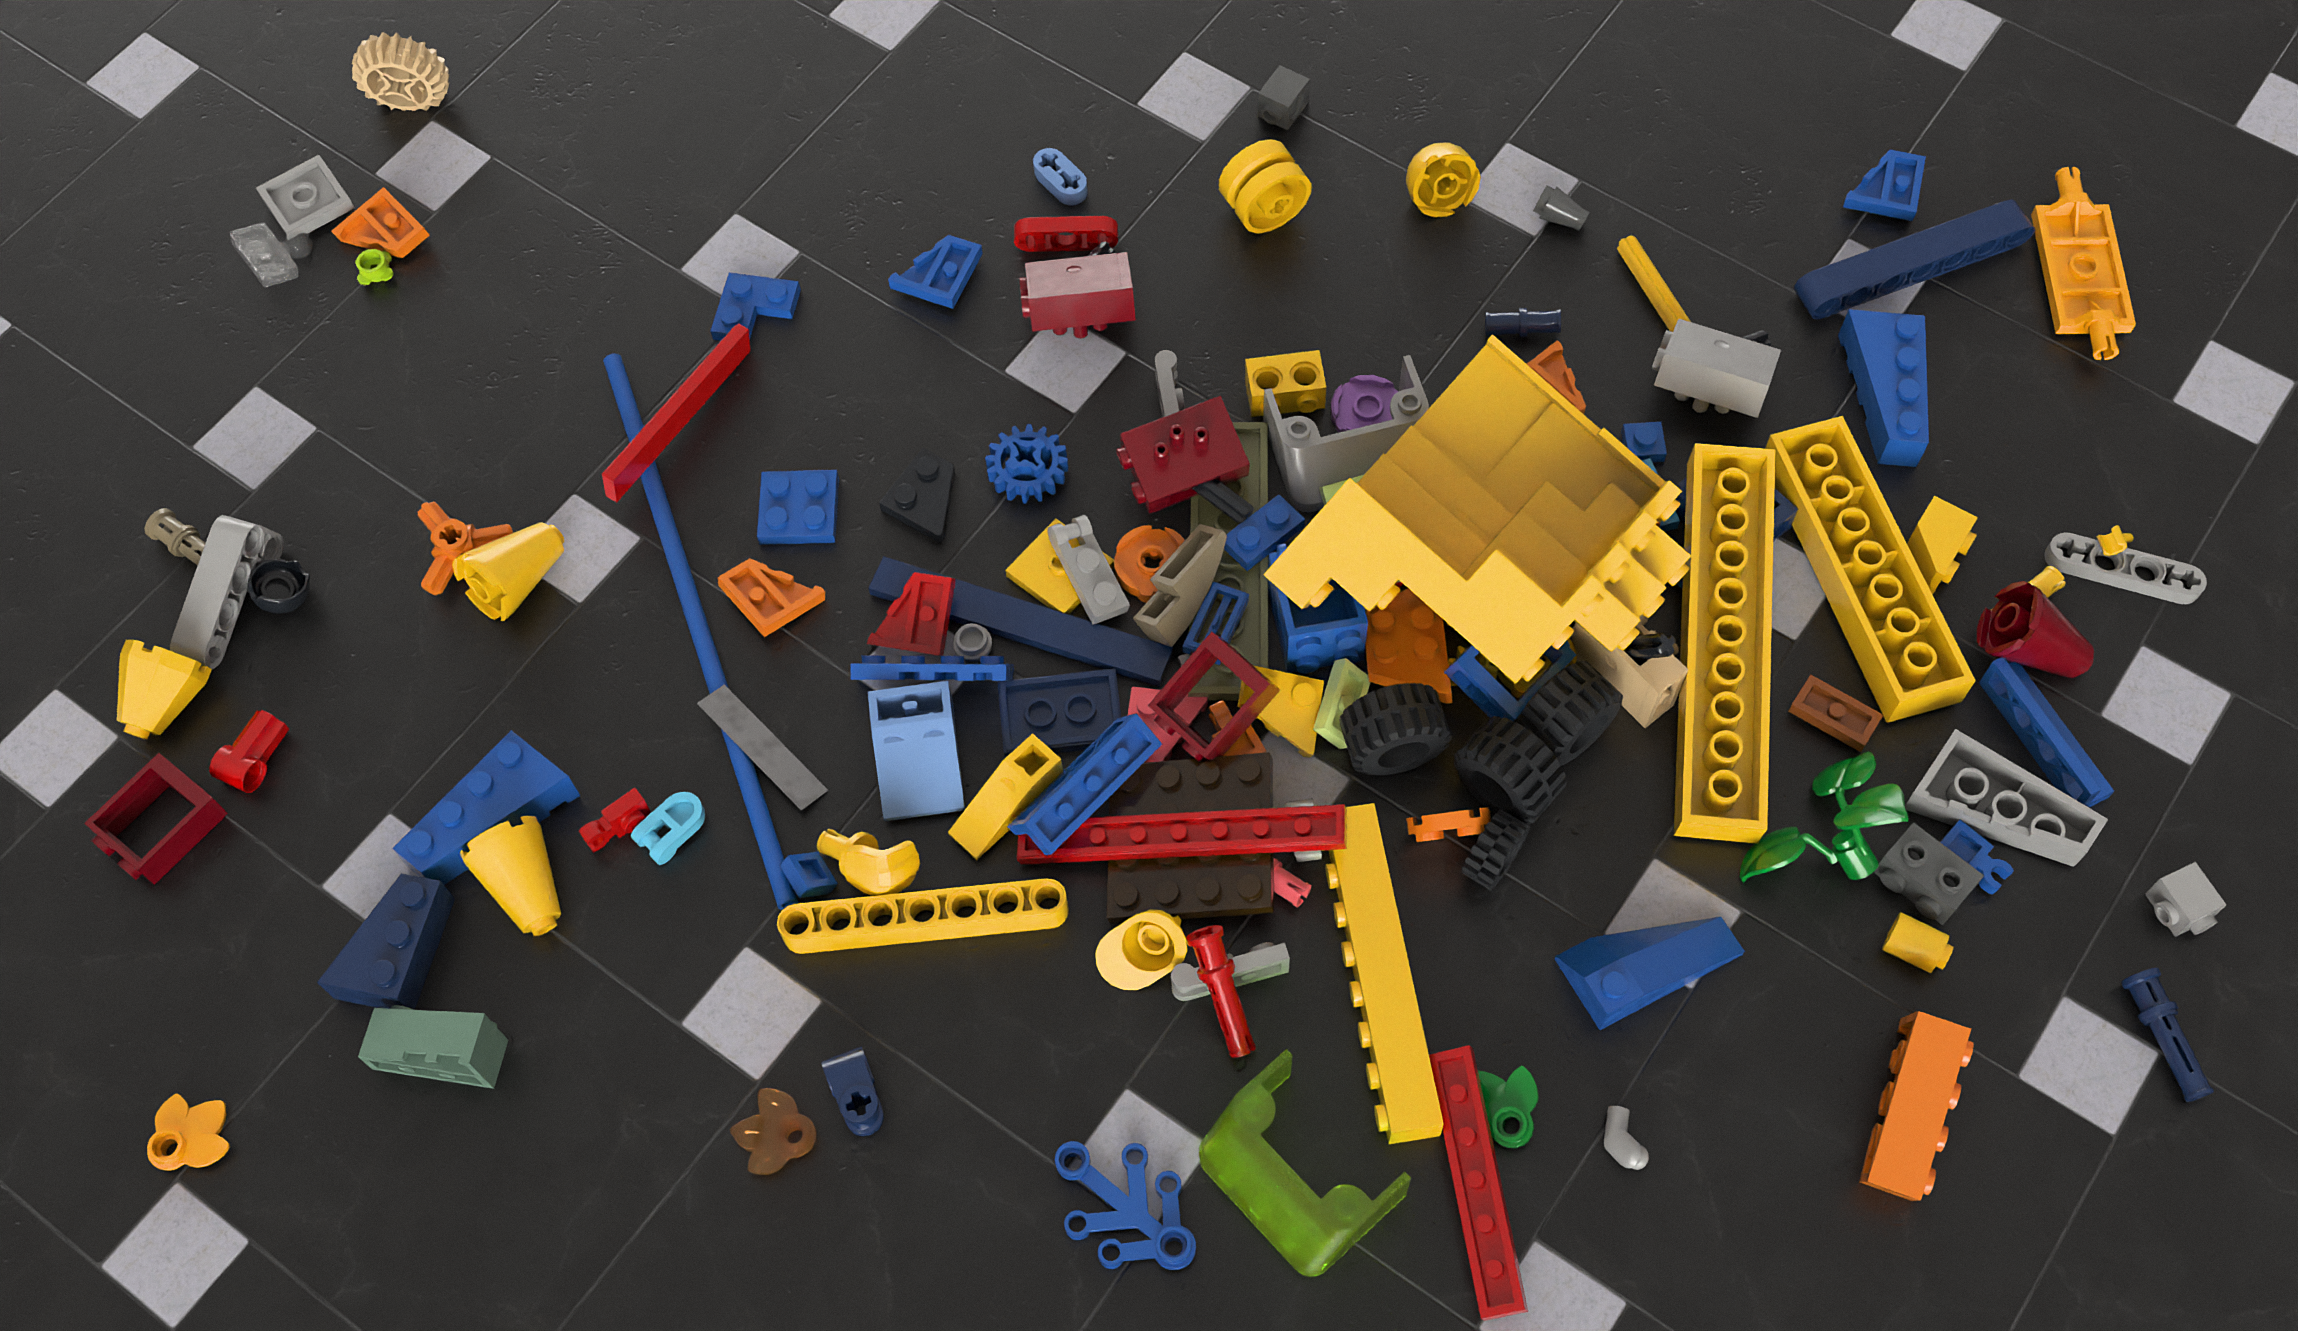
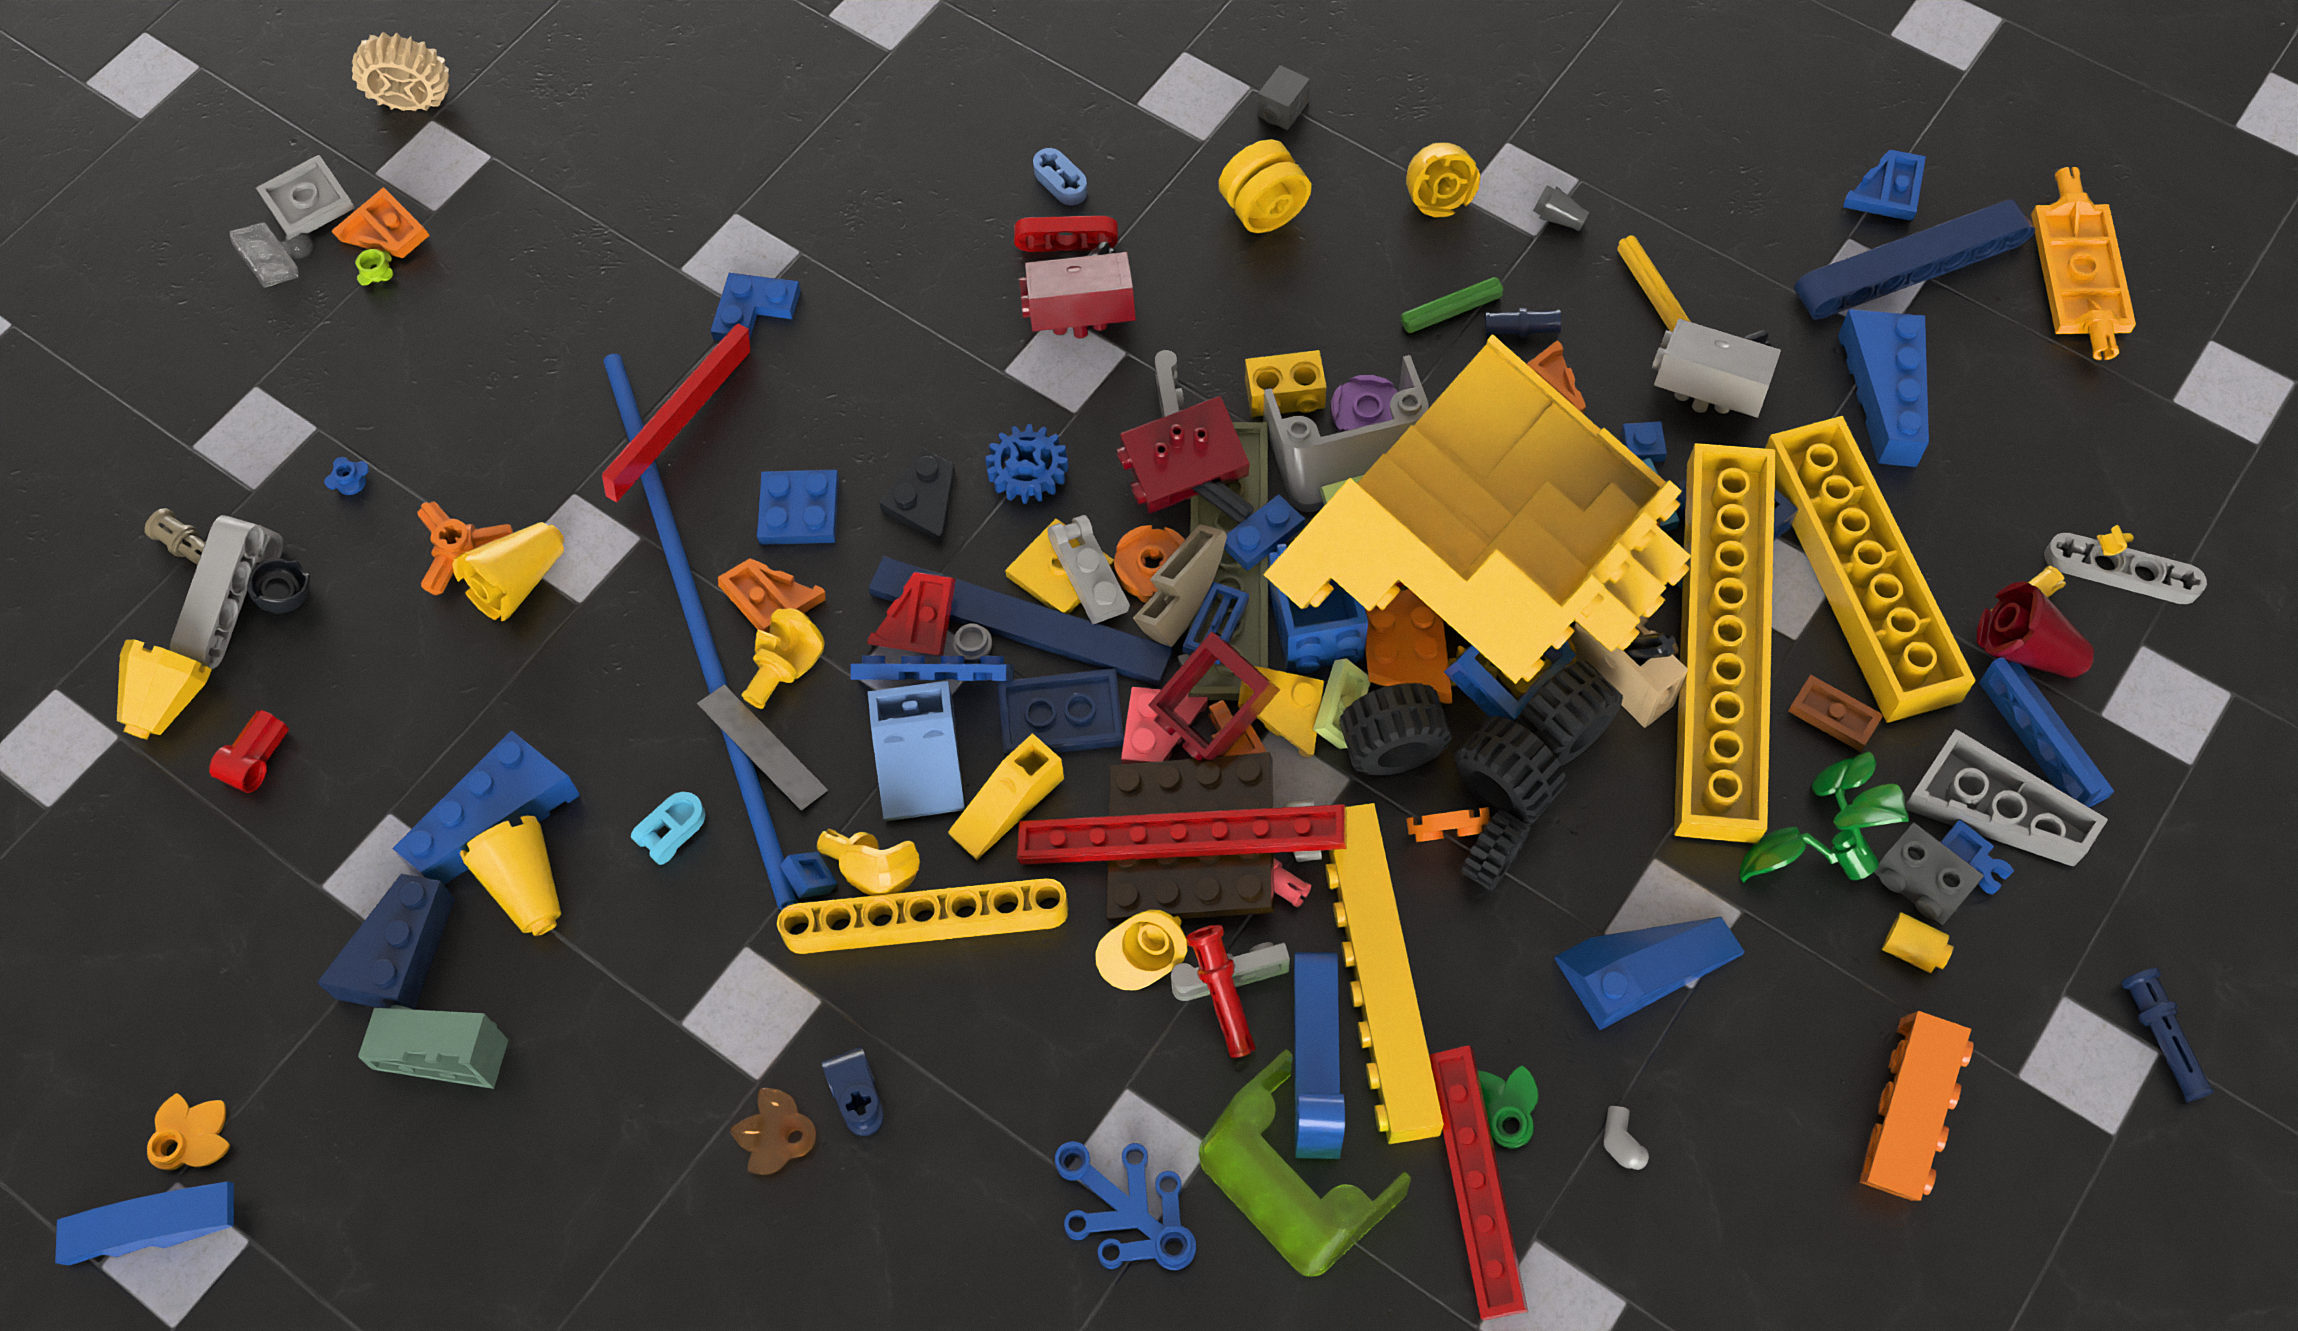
dark red window [84,753,228,885] -> none
red plate [578,788,652,853] -> none
blue wing [888,235,983,309] -> none
blue fence [1007,713,1162,855] -> none
yellow slope [1907,496,1978,594] -> none
light grey brick [2145,862,2226,937] -> none
none -> blue slope [55,1182,234,1266]
none -> blue plate [324,457,369,495]
none -> yellow piece [741,608,825,709]
none -> blue beam [1294,952,1345,1159]
none -> bright green axle [1401,277,1503,333]

